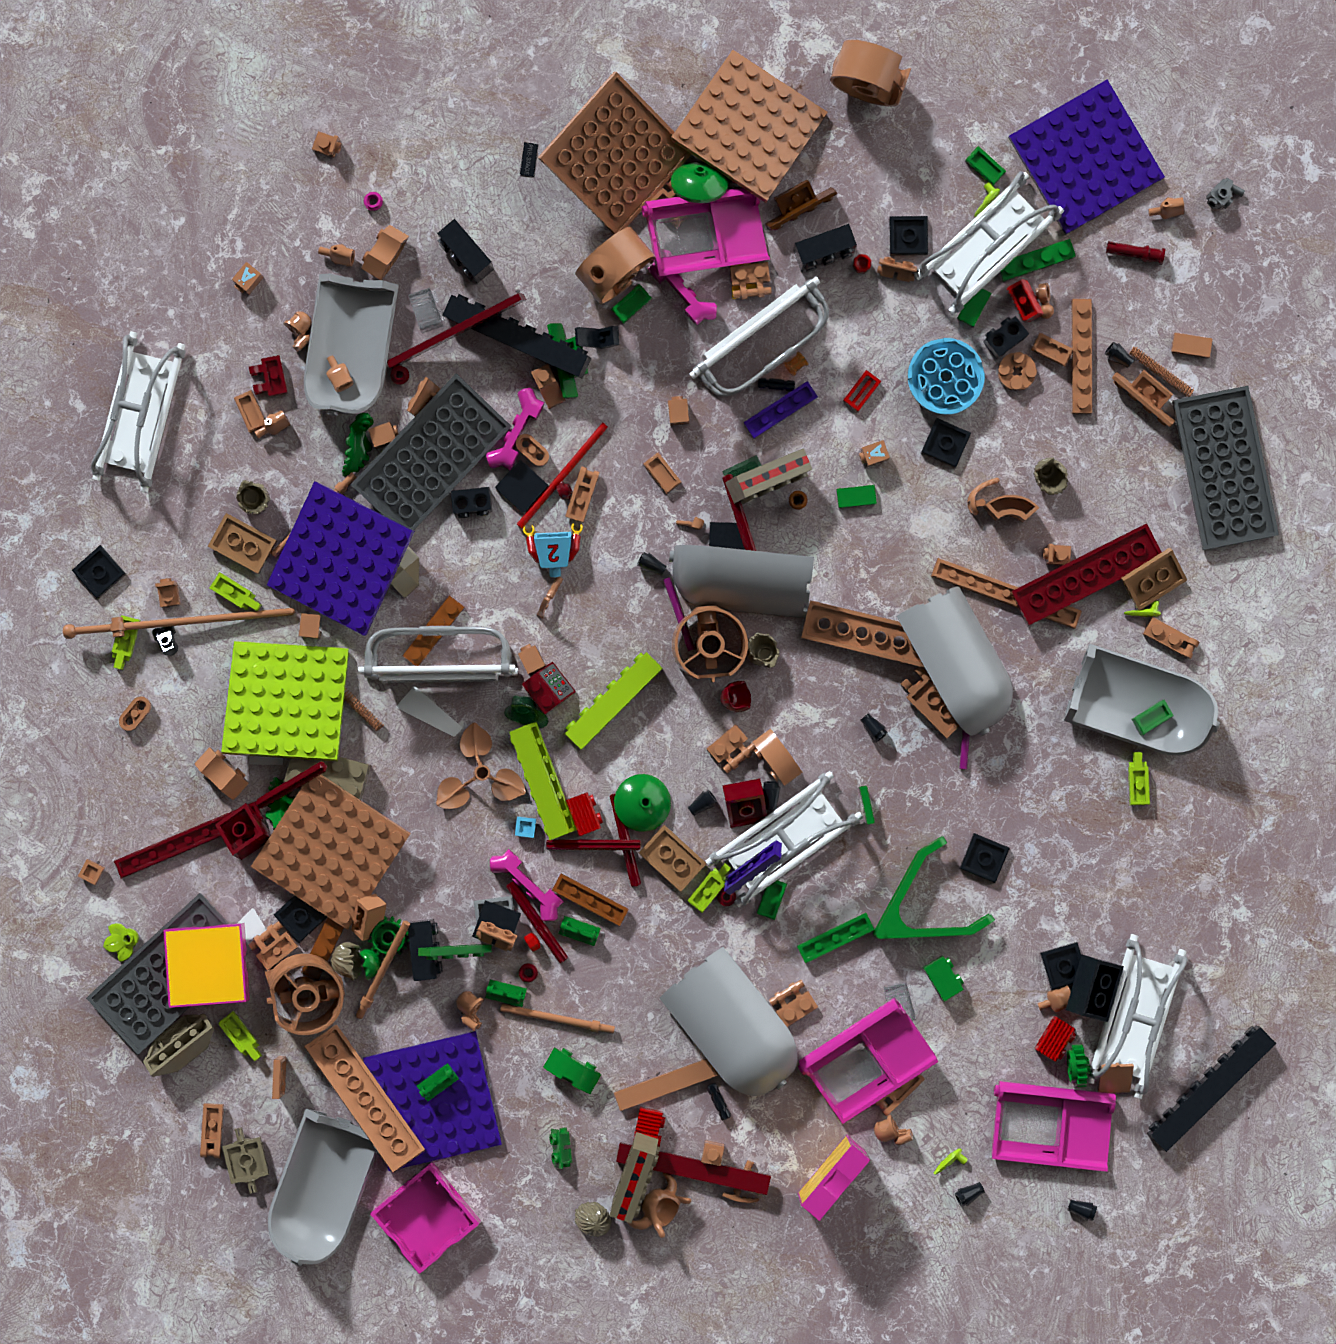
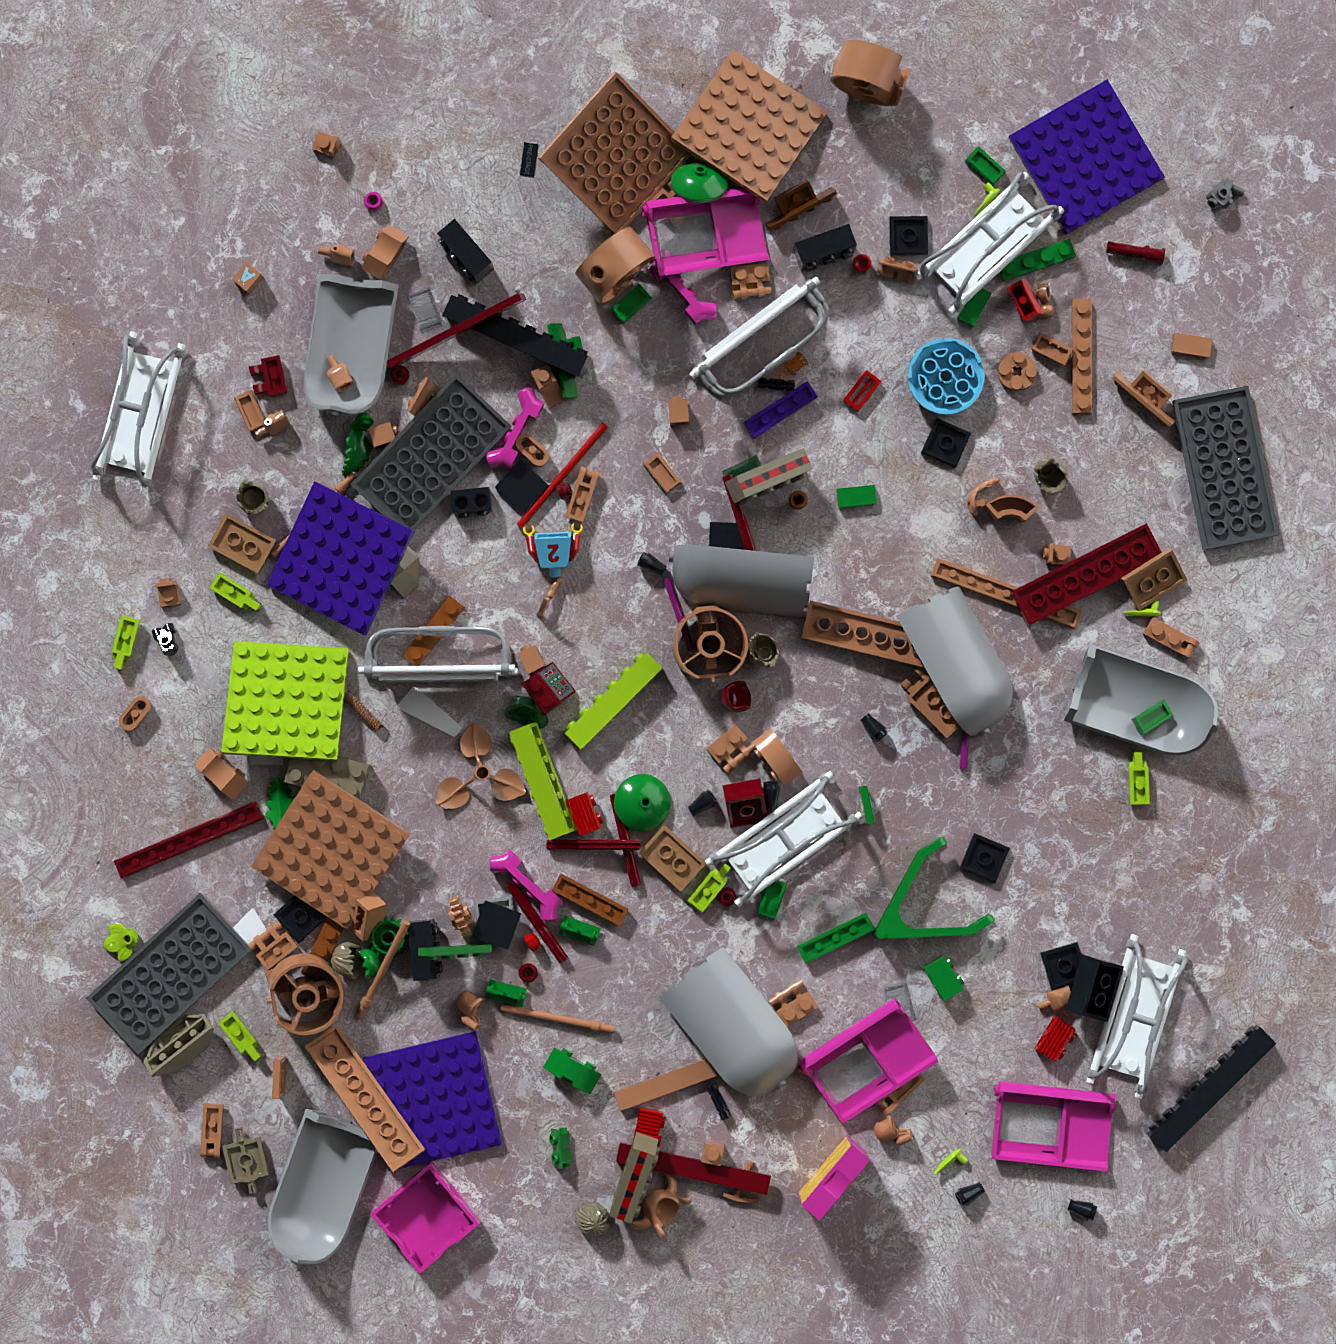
nougat bar [63,608,295,639] -> none
black tile [72,545,126,599] -> none
nougat plate [78,859,105,885] -> none
yellow tile [164,923,250,1008] -> none
dark red slope [215,803,271,860] -> none
dark red axle [256,762,327,809] -> none
nougat piece [283,311,312,352] -> none
nougat panel [299,613,321,639] -> none
green hinge [417,1063,459,1101] -> none
nougat hinge [475,921,517,952] -> none
medium azure plate [515,816,536,838] -> none
black bracket [575,326,619,349] -> none
nougat hand [676,517,704,530] -> none
dark purple plate [724,840,782,895] -> none
nougat brick [859,440,890,467] -> none
black brick [983,316,1029,359] -> none
green gear [1067,1044,1090,1088] -> none
nougat piece [1098,1063,1134,1094] -> none
black cone [1105,342,1134,368] -> none
nougat piece [1129,346,1194,397] -> none
nougat piece [1148,197,1184,219] -> none
none -> nougat gear [447,895,473,937]

